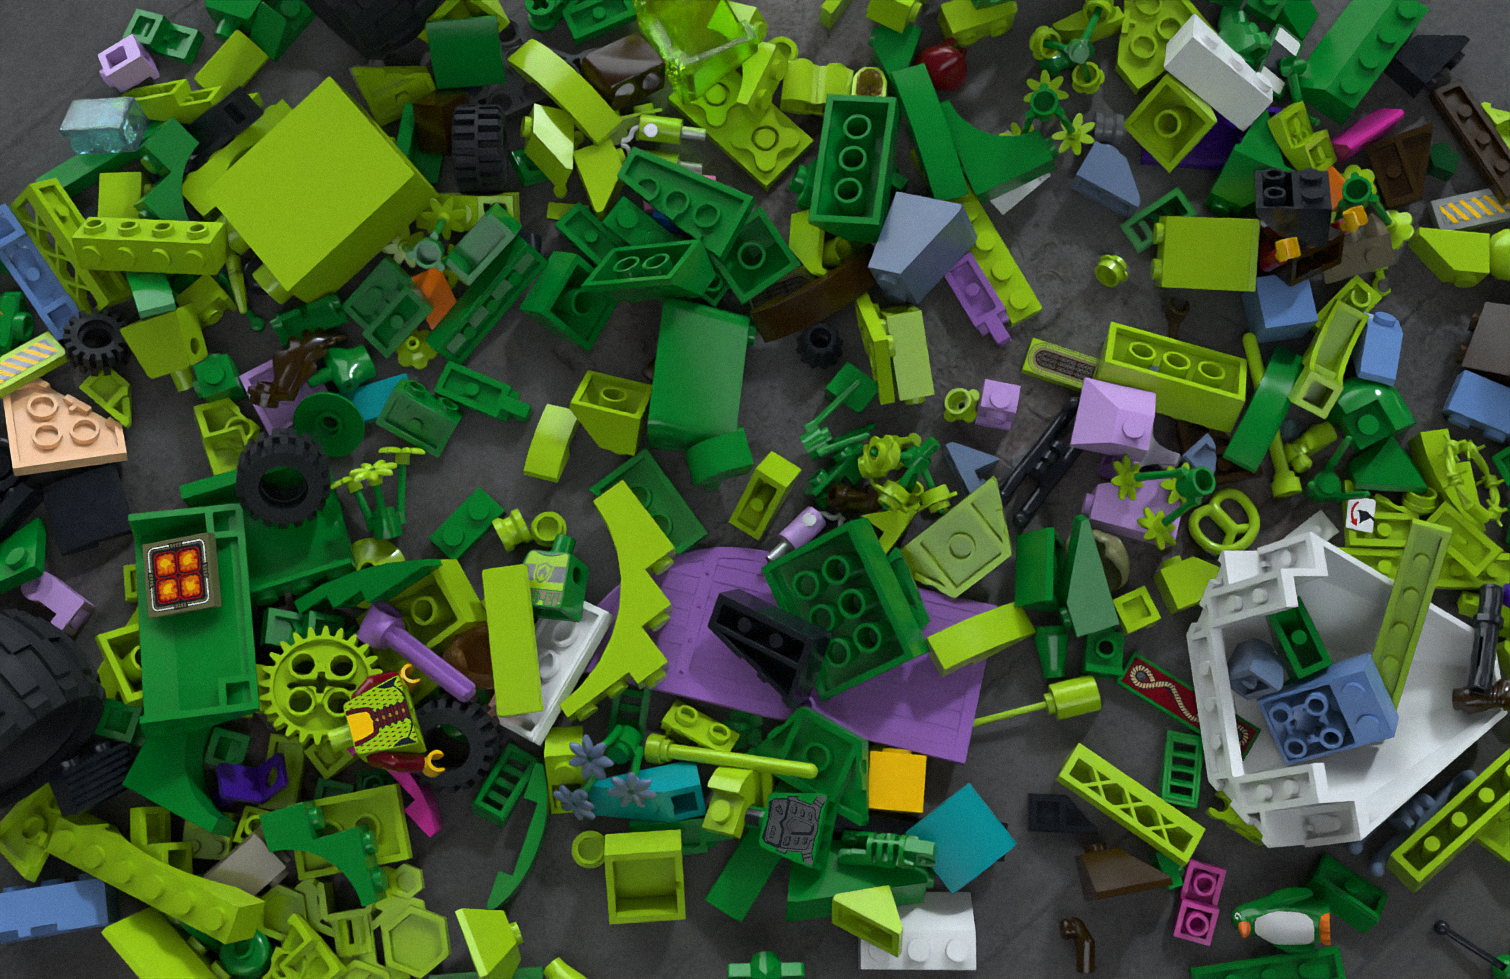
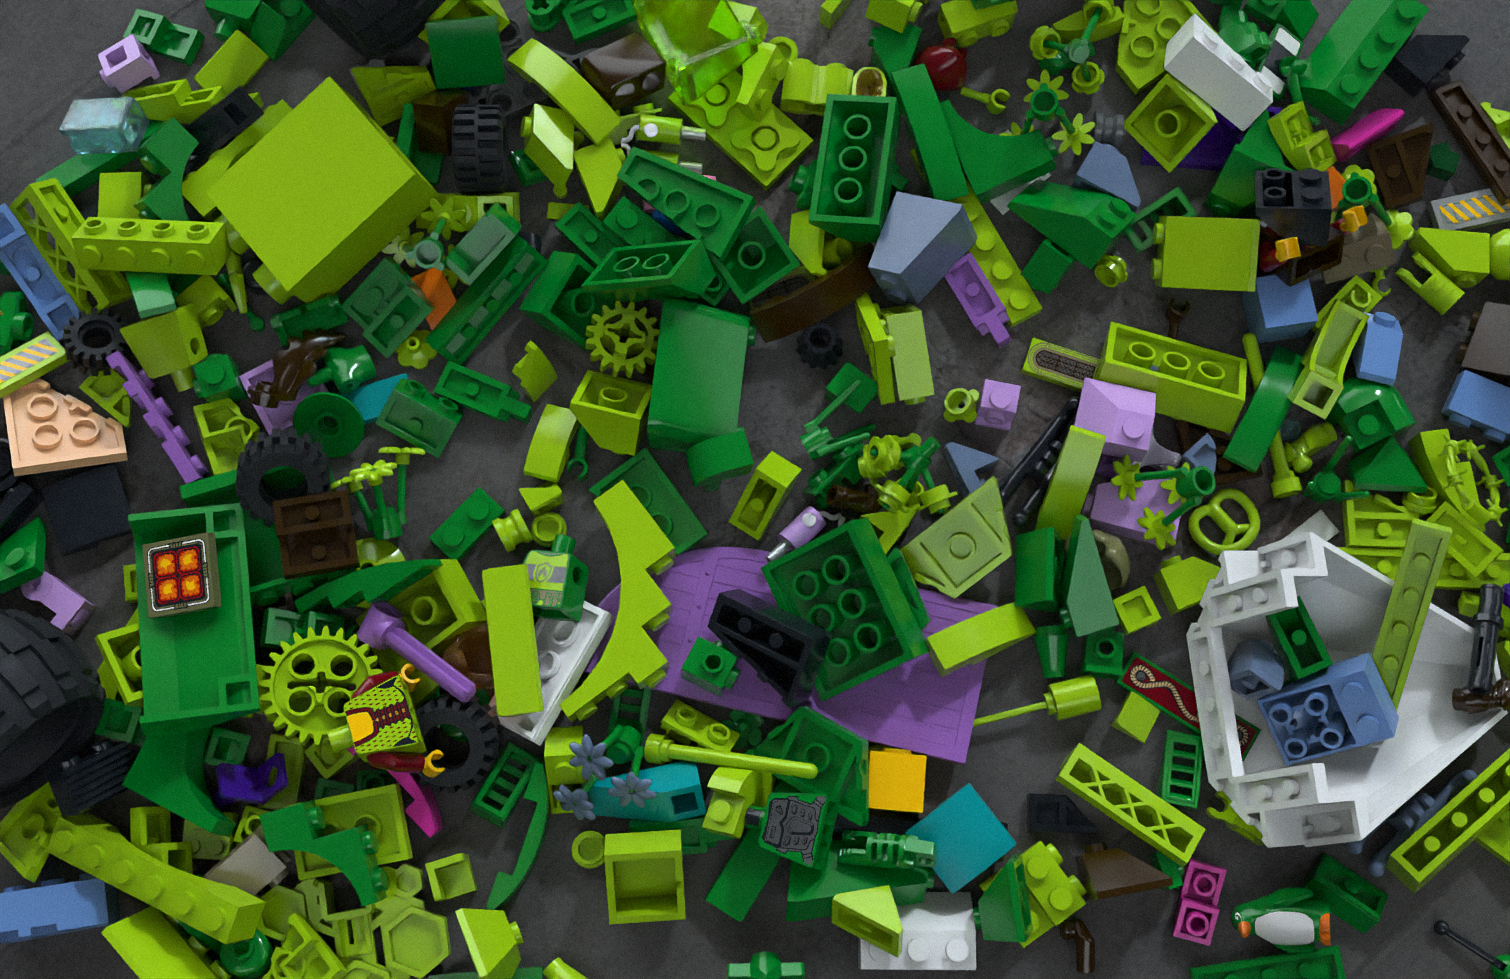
white sticker [1346,498,1376,533] -> none
none -> medium lavender wing [106,351,208,484]
none -> dark brown slope [272,489,360,580]
none -> lime panel [425,853,478,902]
none -> lime slope [512,340,558,403]
none -> lime slope [518,481,566,518]
none -> green piece [567,424,589,482]
none -> lime gear [585,301,659,378]
none -> green brick [681,636,741,697]
none -> lime hand [960,87,1010,115]
none -> green slope [973,853,1033,943]
none -> lime plate [977,841,1086,948]
none -> green slope [1007,179,1137,270]
none -> green slope [1020,238,1078,295]
none -> lime slope [1034,425,1106,540]
none -> lime slope [1111,691,1161,743]
none -> lime hinge [1395,251,1465,316]

